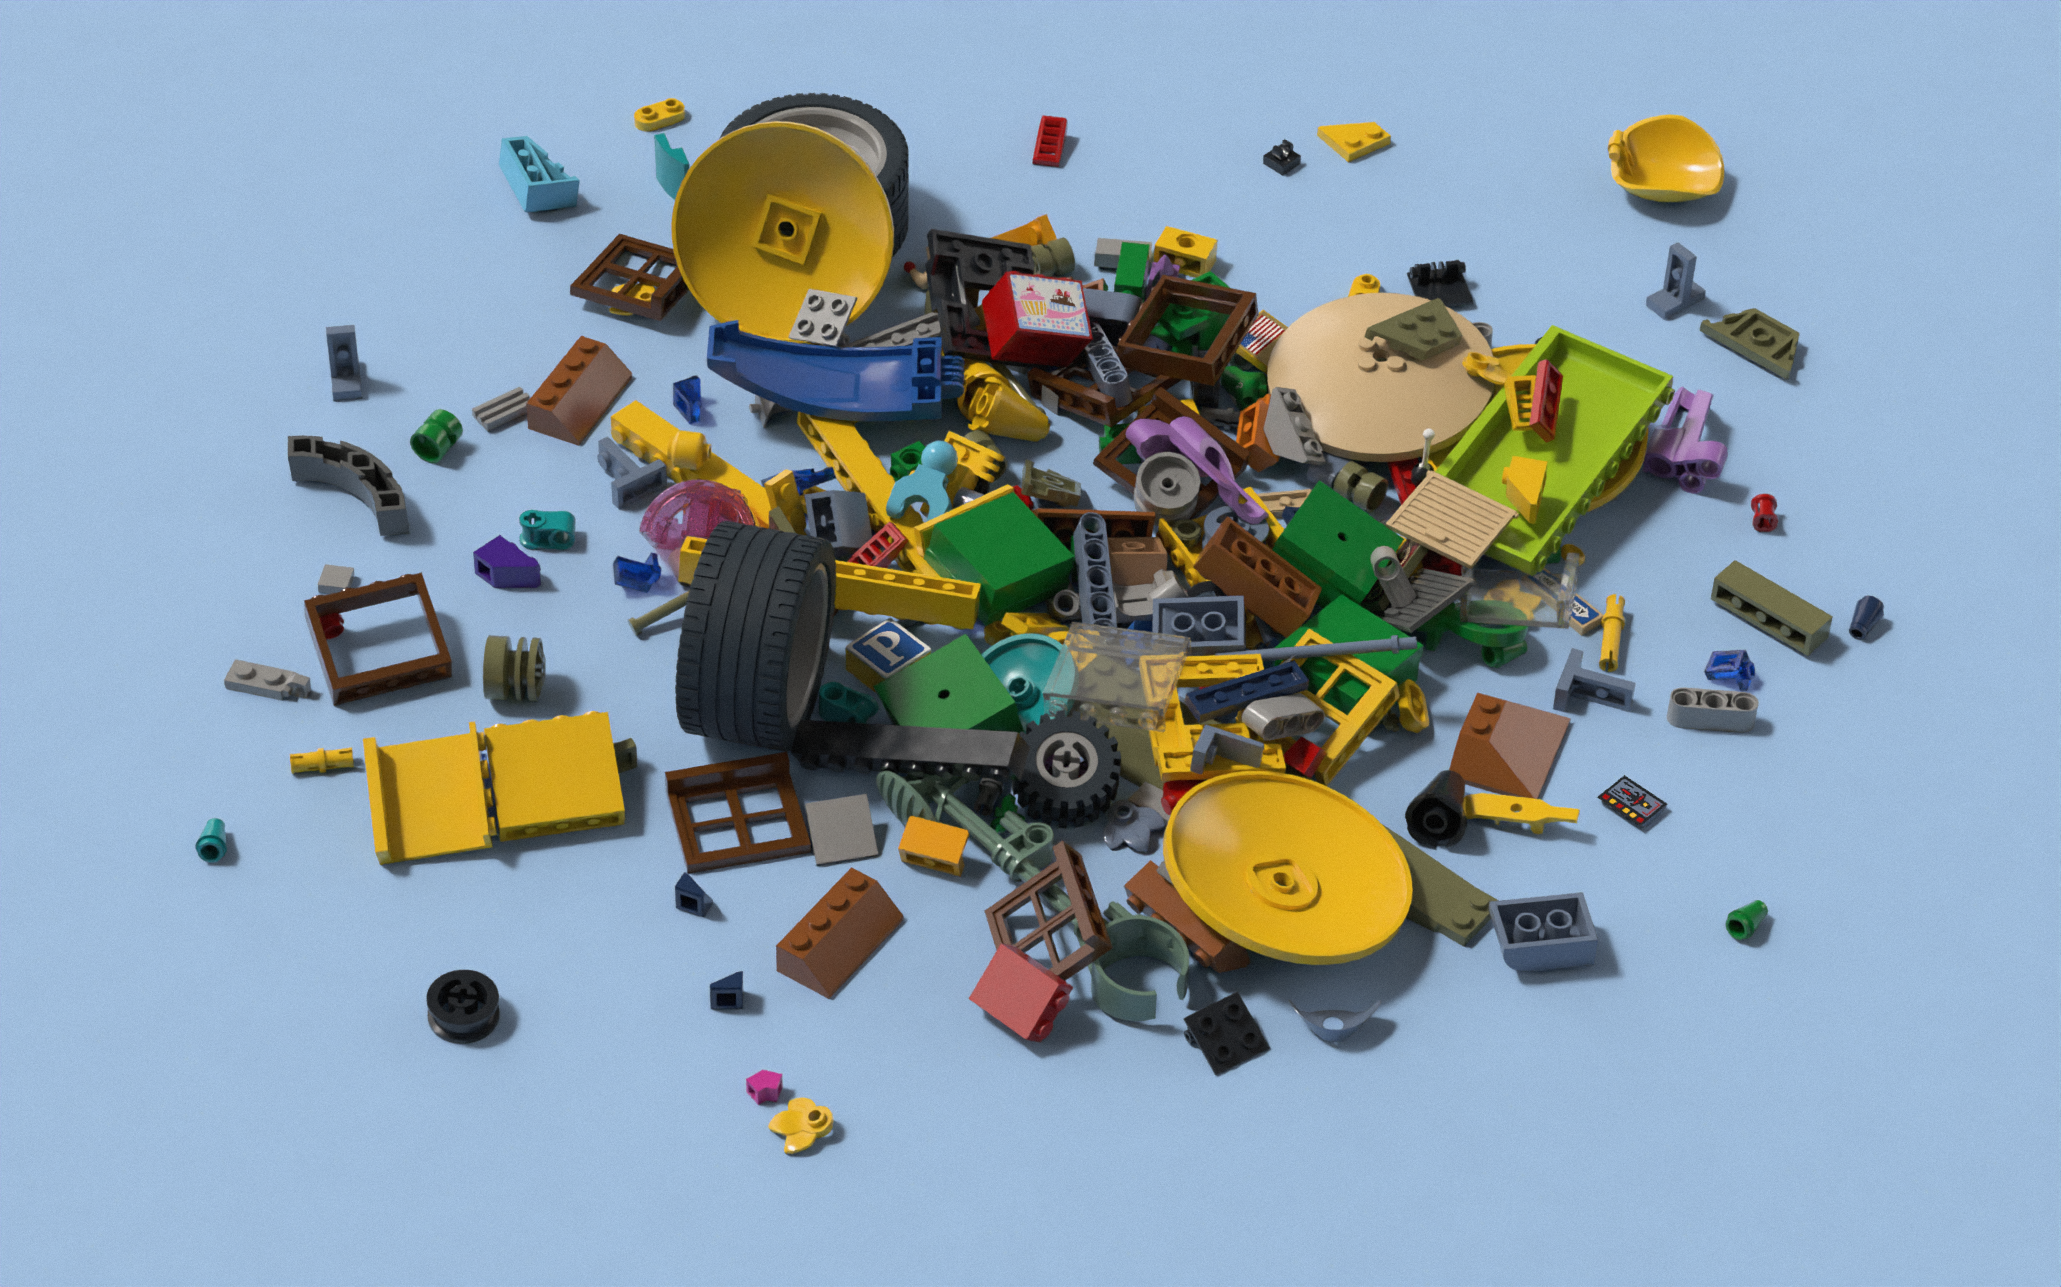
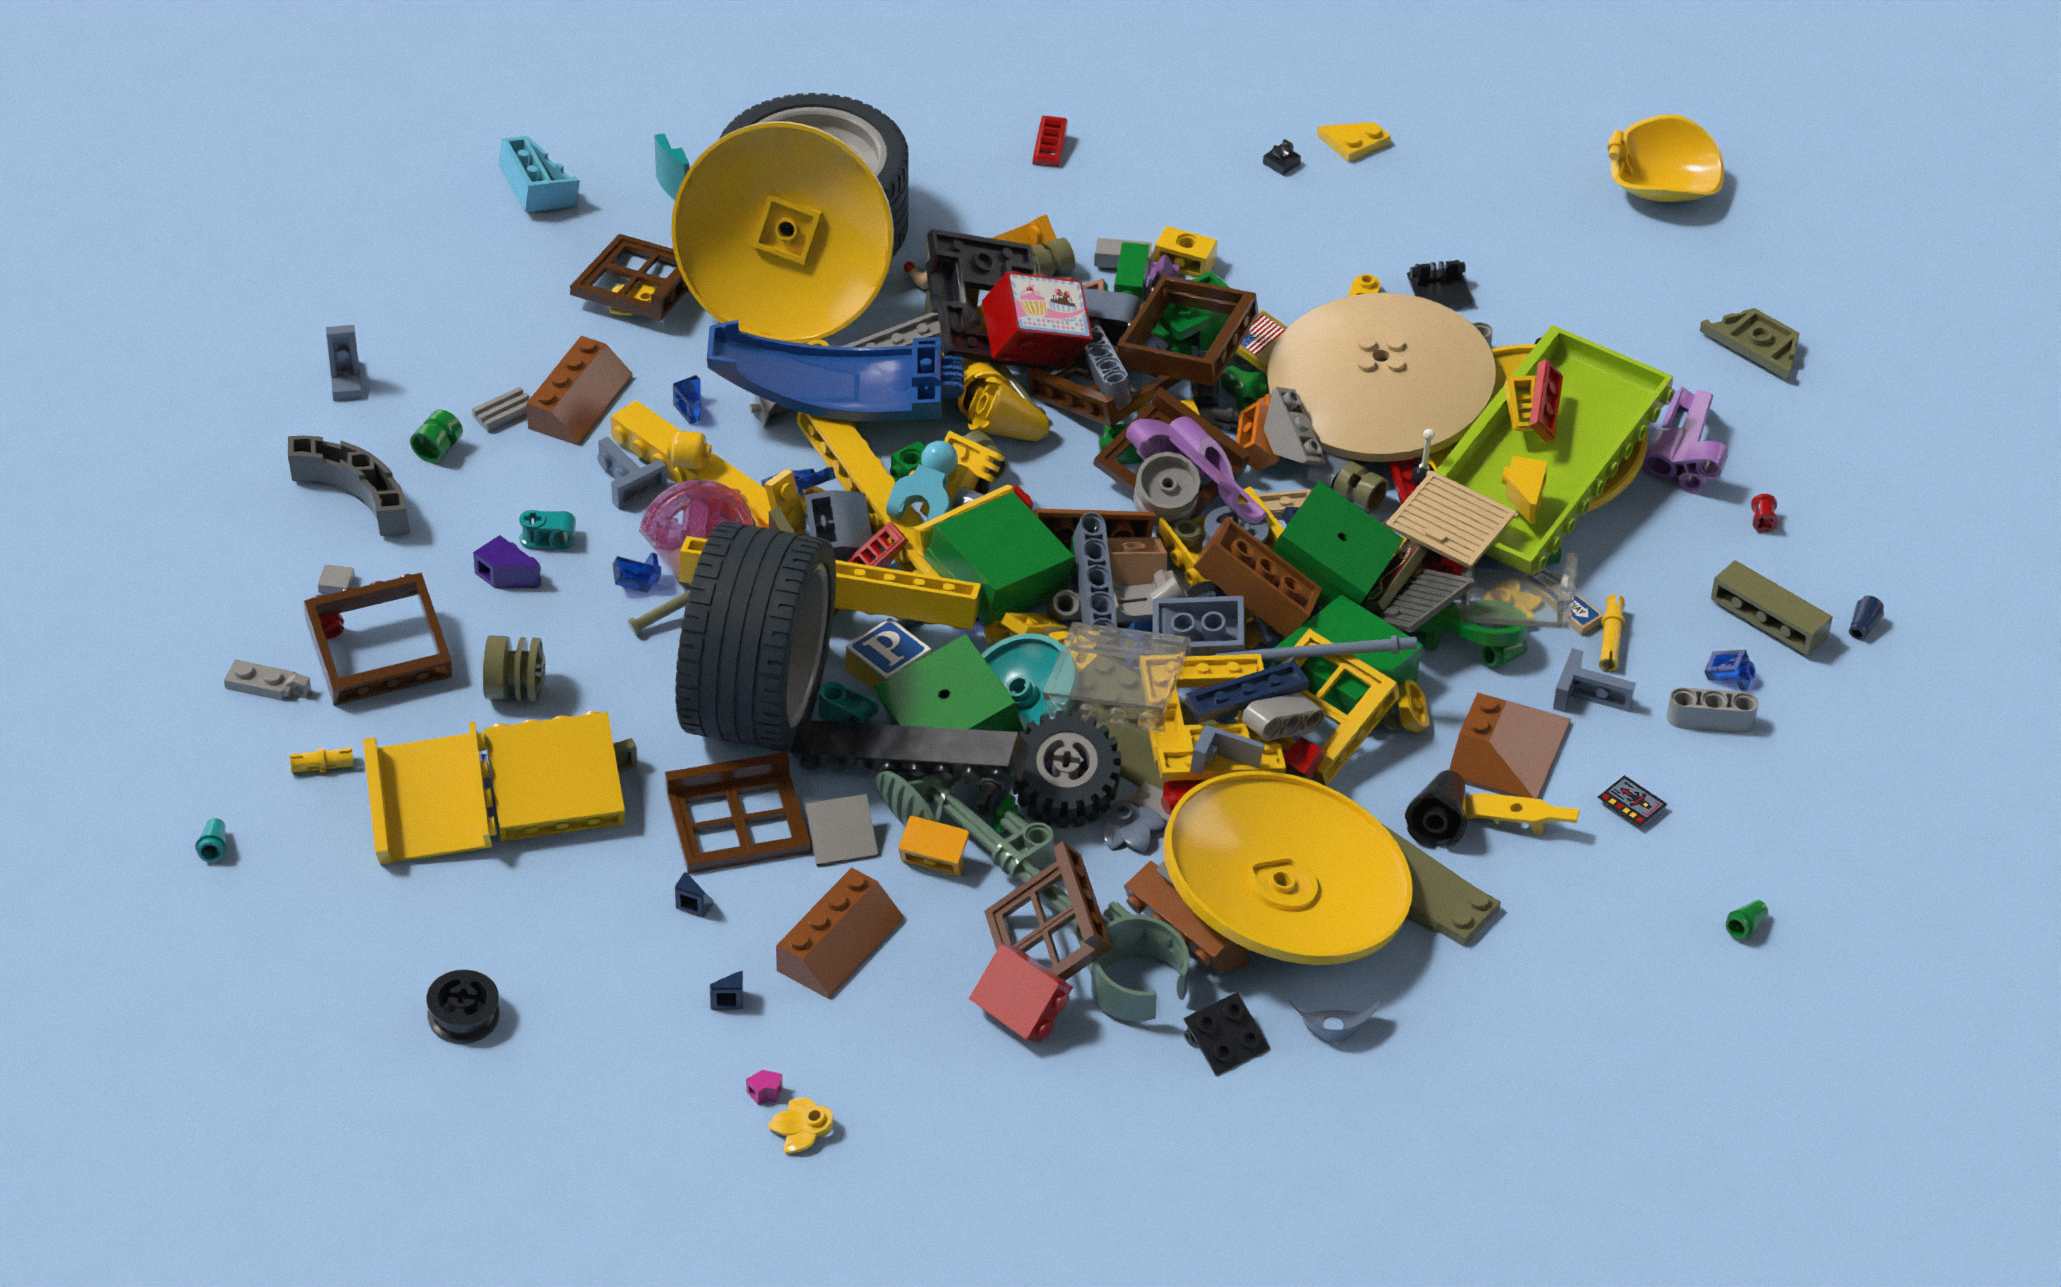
yellow plate [634,98,685,132] -> none
light grey hinge [788,289,857,347] -> none
olive wing [1021,459,1081,507] -> none
light grey sticker [1041,385,1058,415] -> none
olive wing [1364,298,1462,360] -> none
light grey piece [1370,546,1416,608] -> none
yellow plate [1462,352,1512,385] -> none
sand blue brick [1489,892,1598,972] -> none
yellow piece [1561,544,1585,566] -> none
sand blue bracket [1646,242,1706,320] -> none

